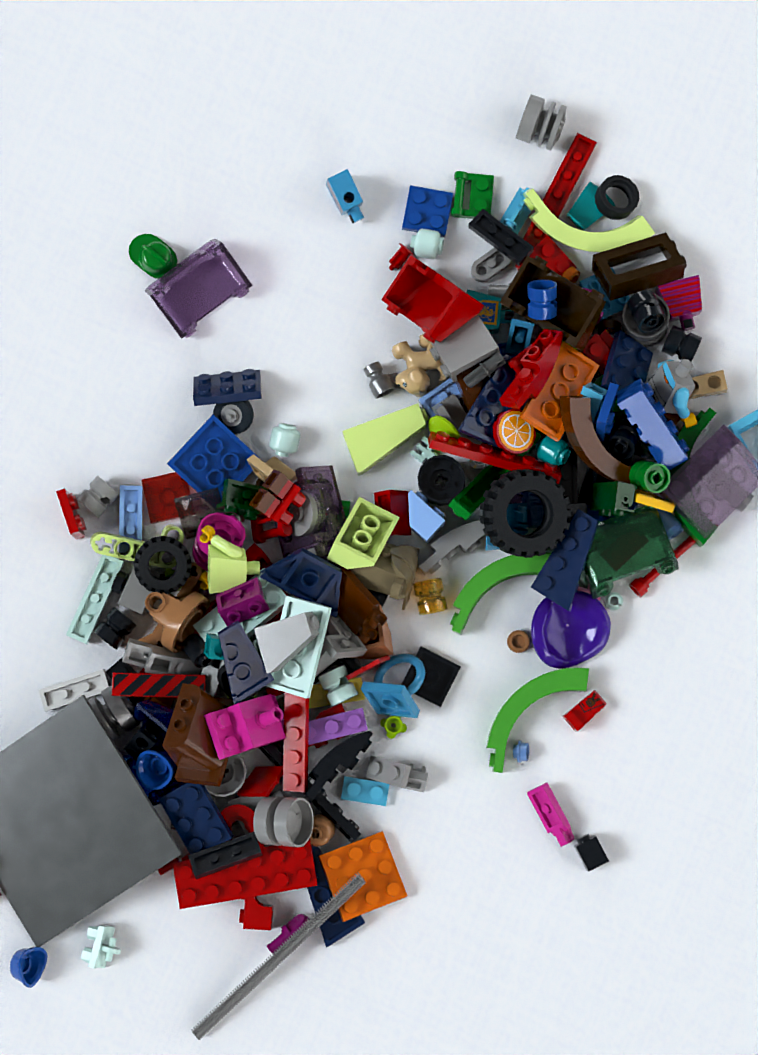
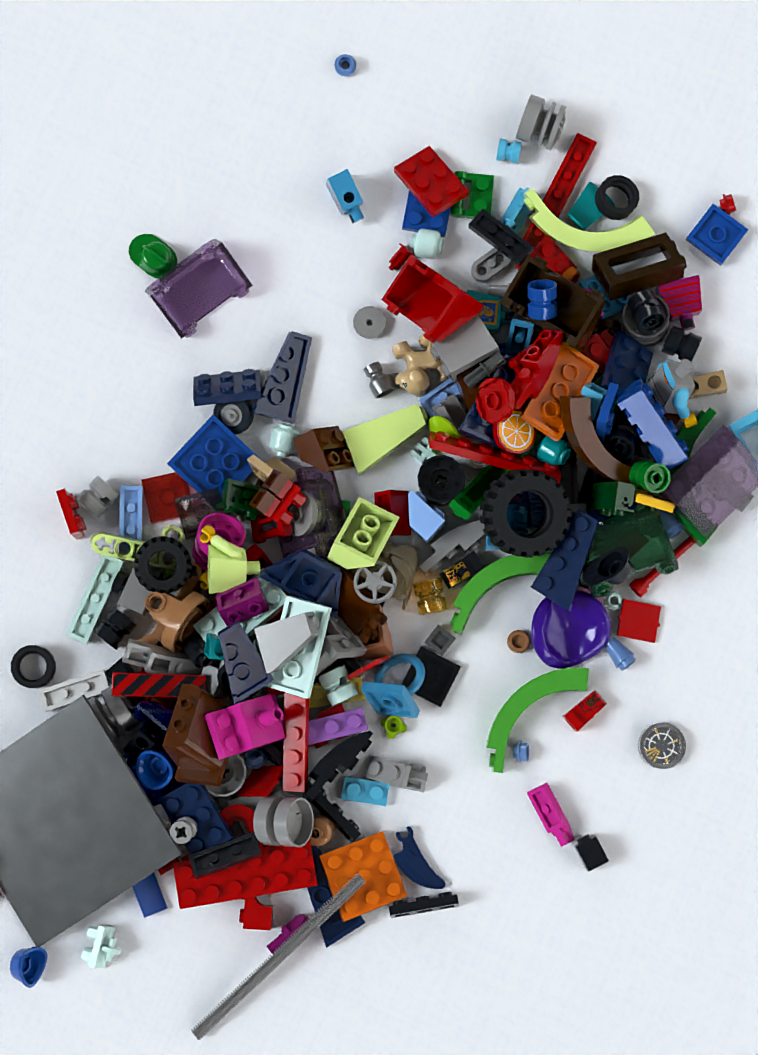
none -> black tyre [11,645,56,688]
none -> blue slope [132,873,168,918]
none -> light grey wheel [170,816,197,844]
none -> medium blue plate [245,748,267,769]
none -> dark blue wing [251,331,312,424]
none -> reddish brown slope [293,426,355,473]
none -> medium blue plate [334,54,356,76]
none -> light grey piece [353,306,386,339]
none -> light grey wheel [353,561,397,604]
none -> black plate [389,892,459,918]
none -> dark blue piece [393,826,446,889]
none -> red plate [394,146,469,217]
none -> dark grey plate [424,625,456,656]
none -> black leg [439,551,485,590]
none -> red tile [476,377,515,424]
none -> medium azure wheel [496,138,522,164]
none -> black piece [582,546,635,586]
none -> medium blue cone [605,636,636,671]
none -> red piece [616,599,661,643]
none -> clear piece [638,723,686,769]
none -> blue plate [685,204,749,266]
none -> red plate [719,194,736,215]

